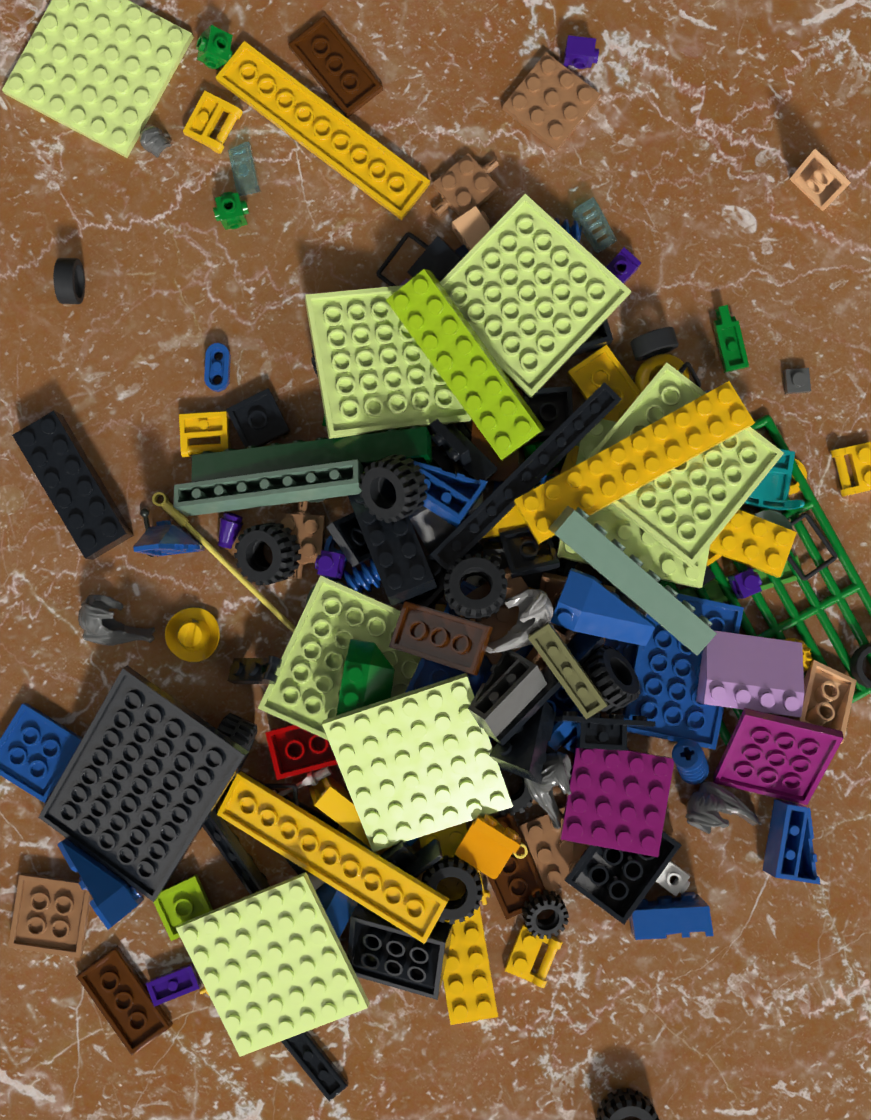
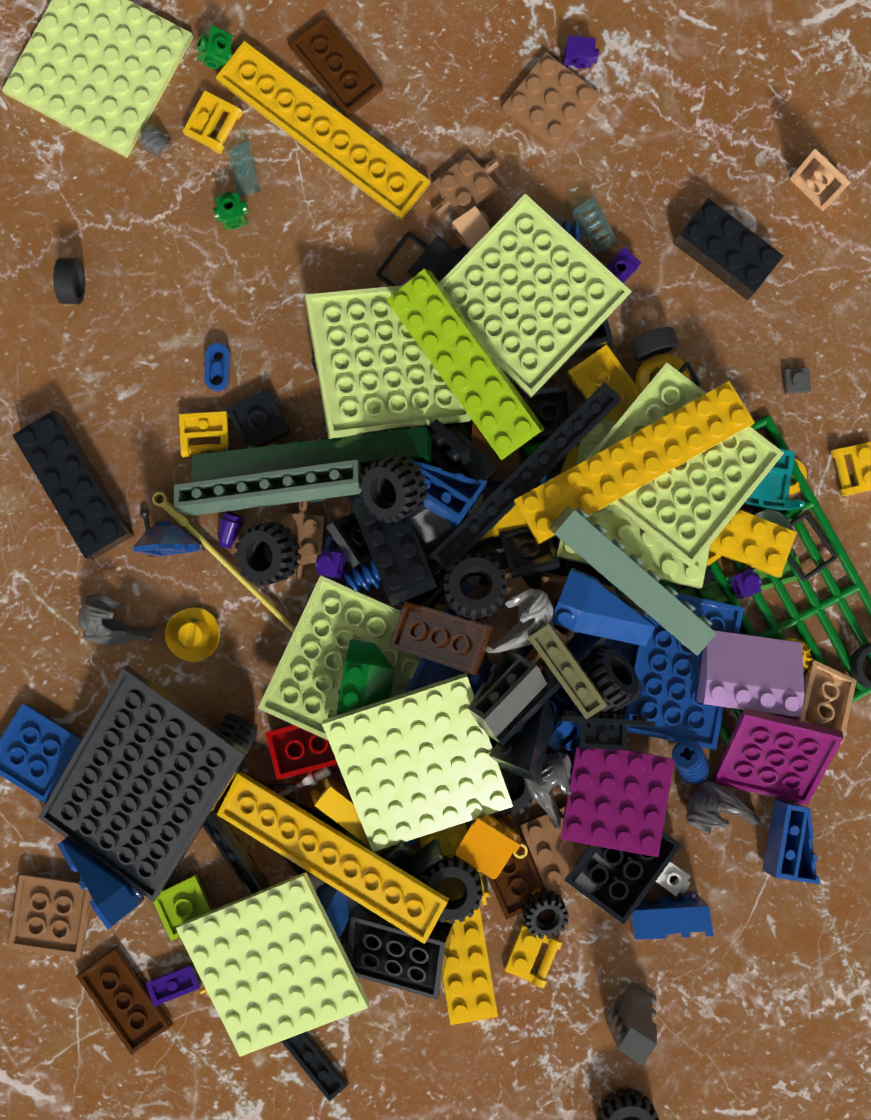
black plate [227,656,282,684] -> none
green hinge [713,305,749,373] -> none
none -> dark grey wedge [606,982,657,1066]
none -> black brick [673,198,784,300]

